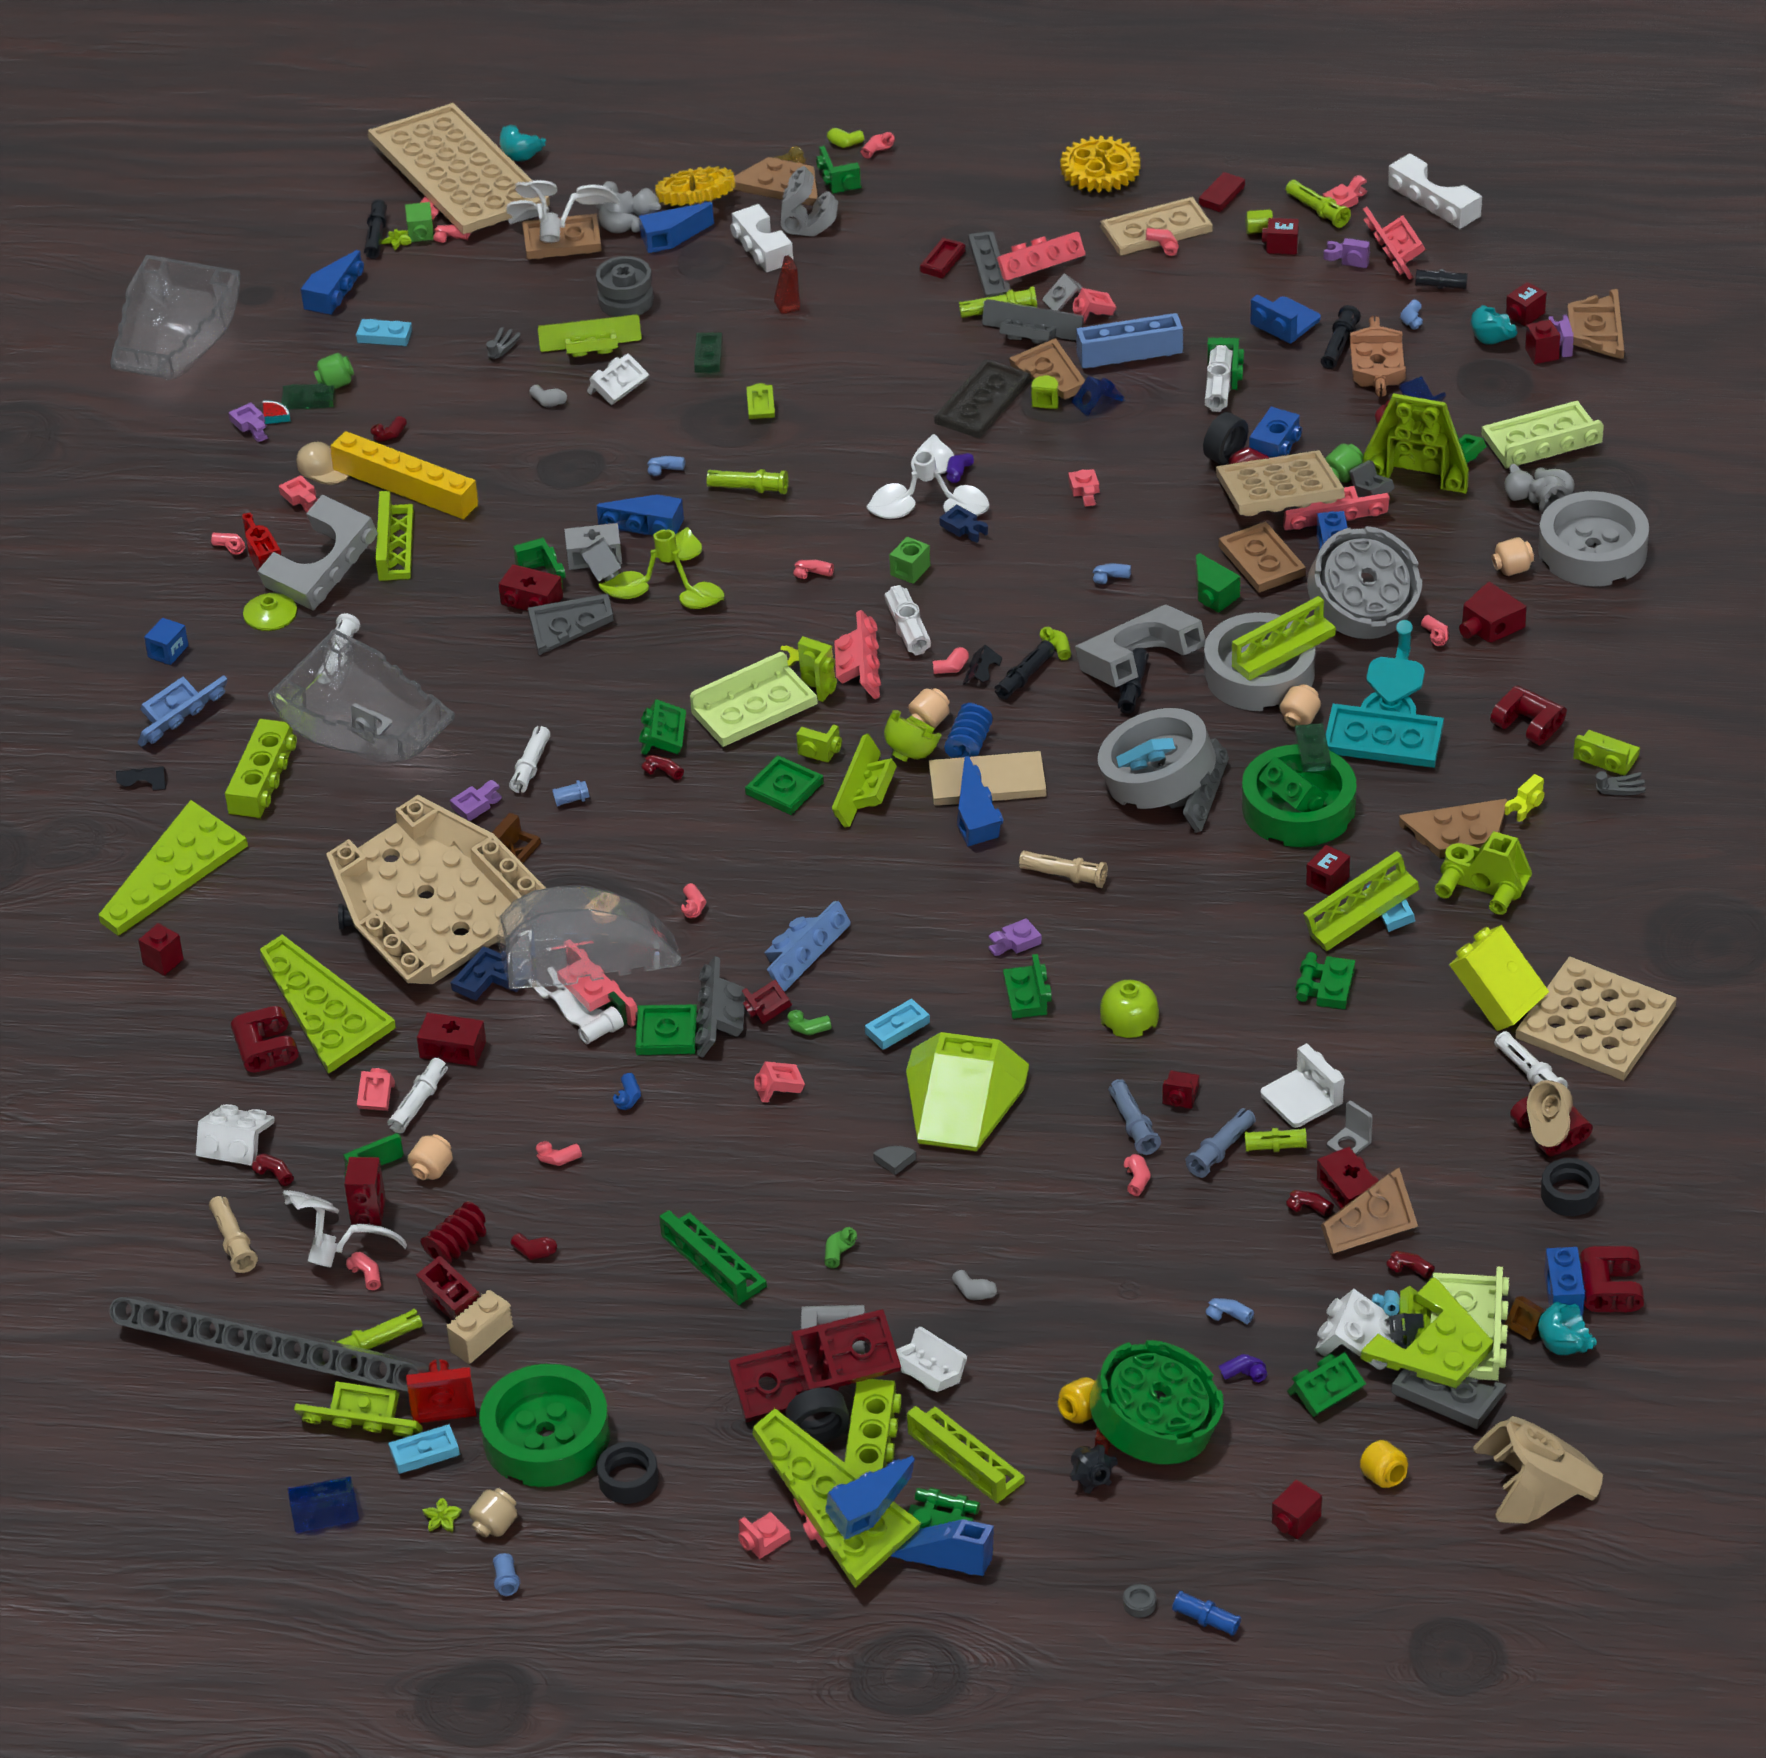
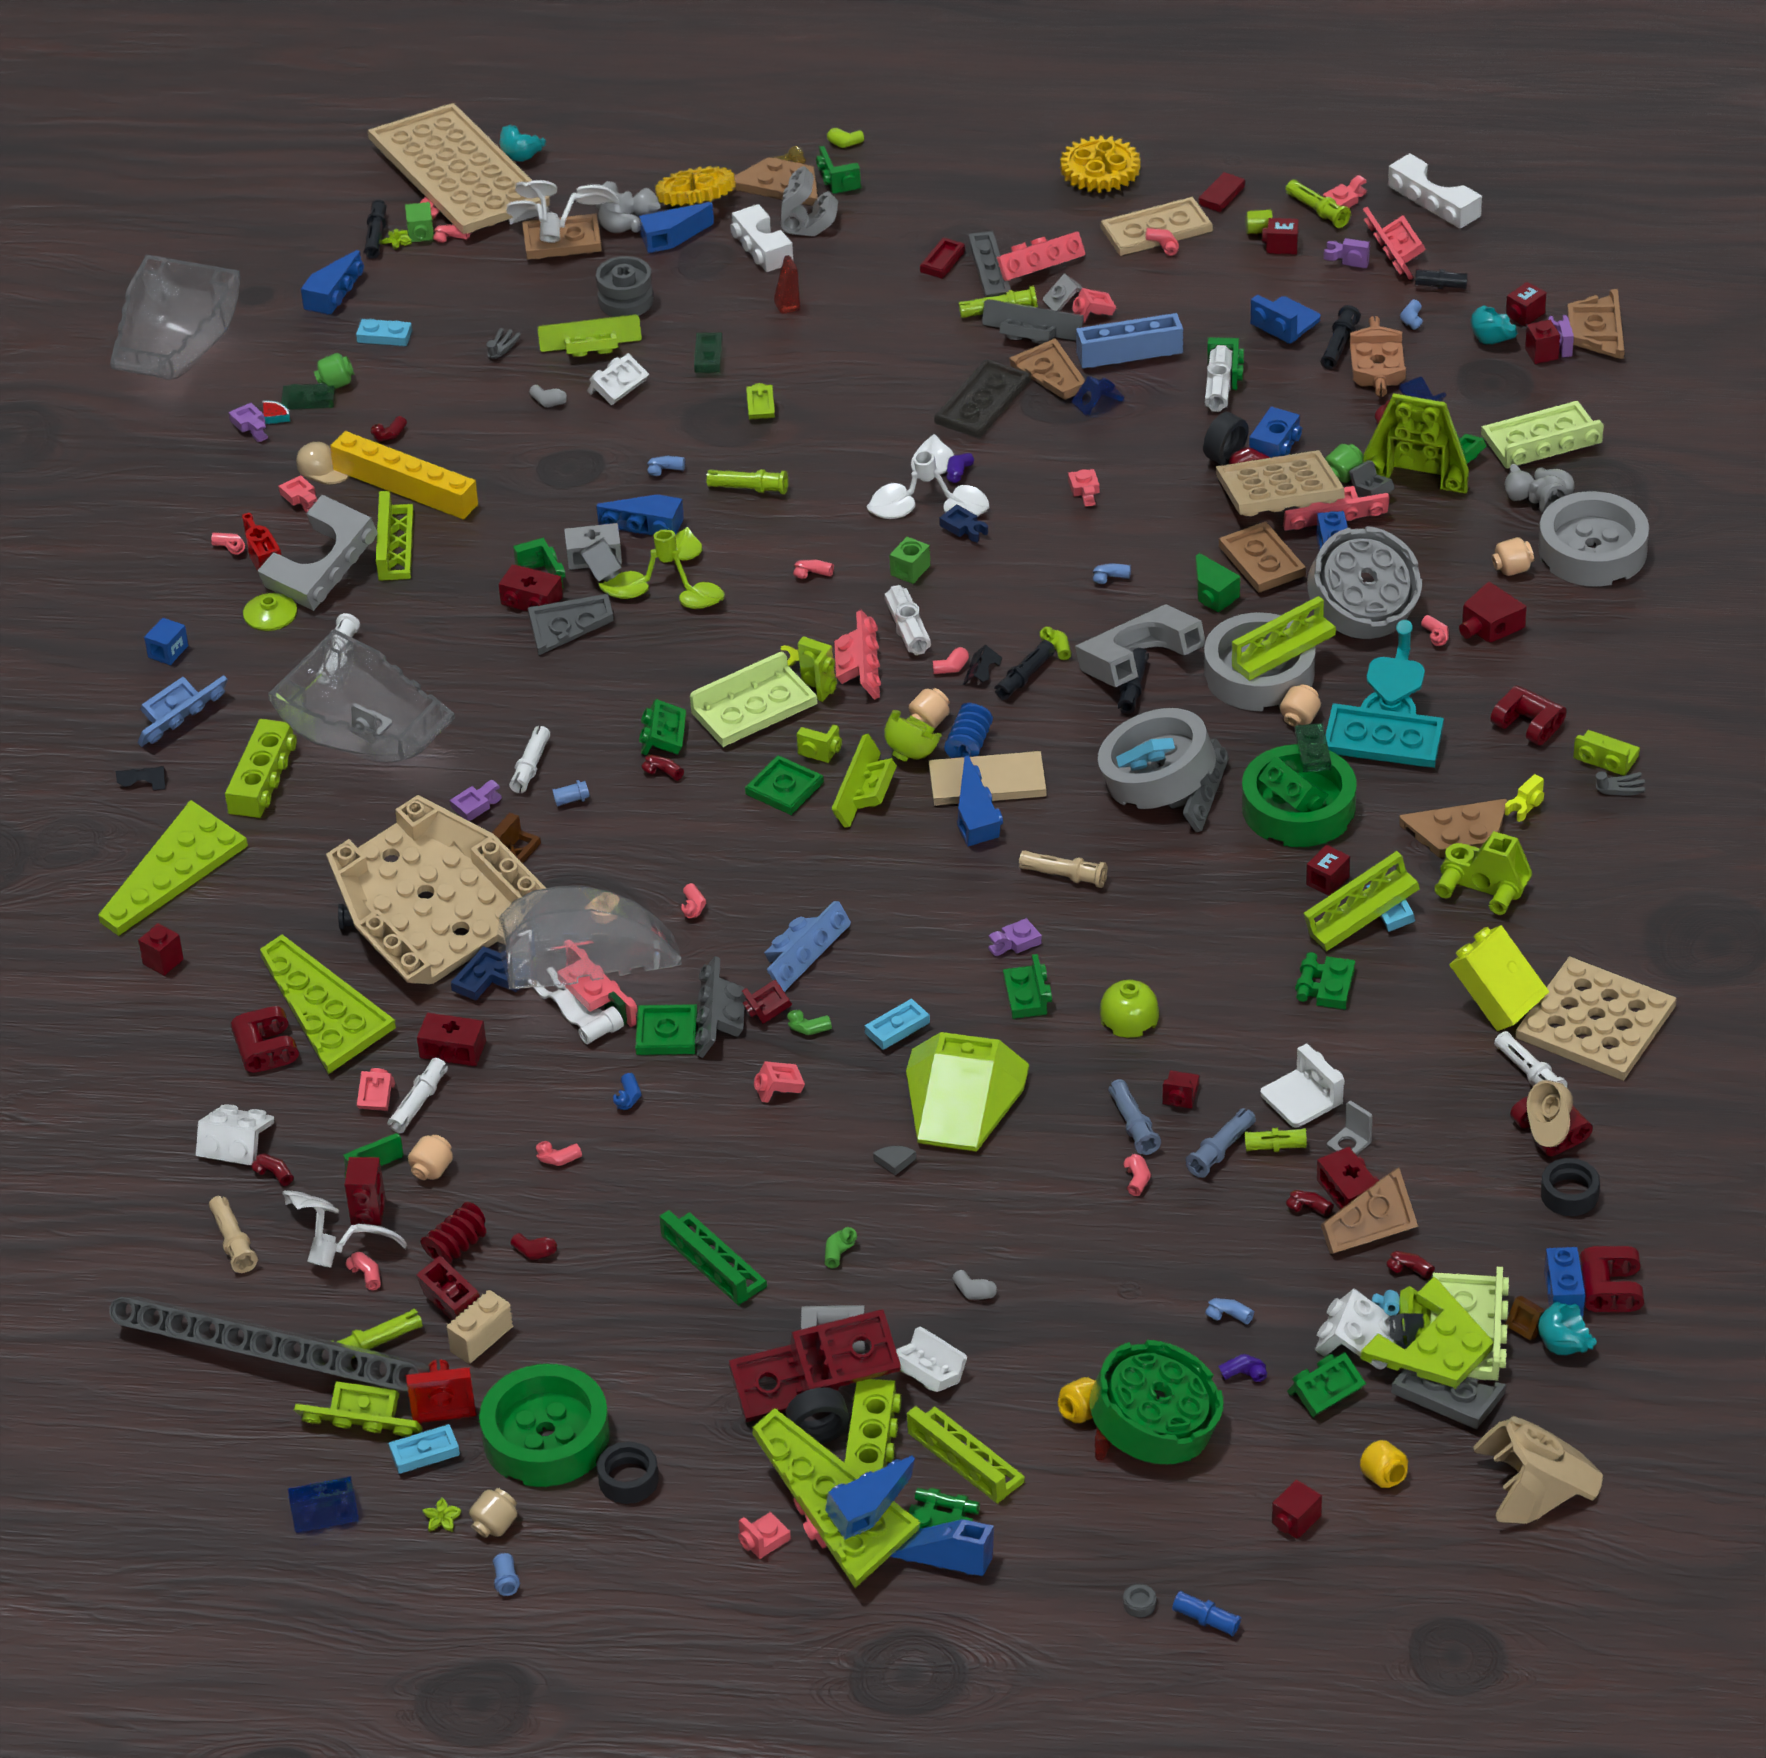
coral arm [861,132,895,159] -> none
lime brick [1031,375,1059,409] -> none
black rock [1070,1445,1118,1493] -> none

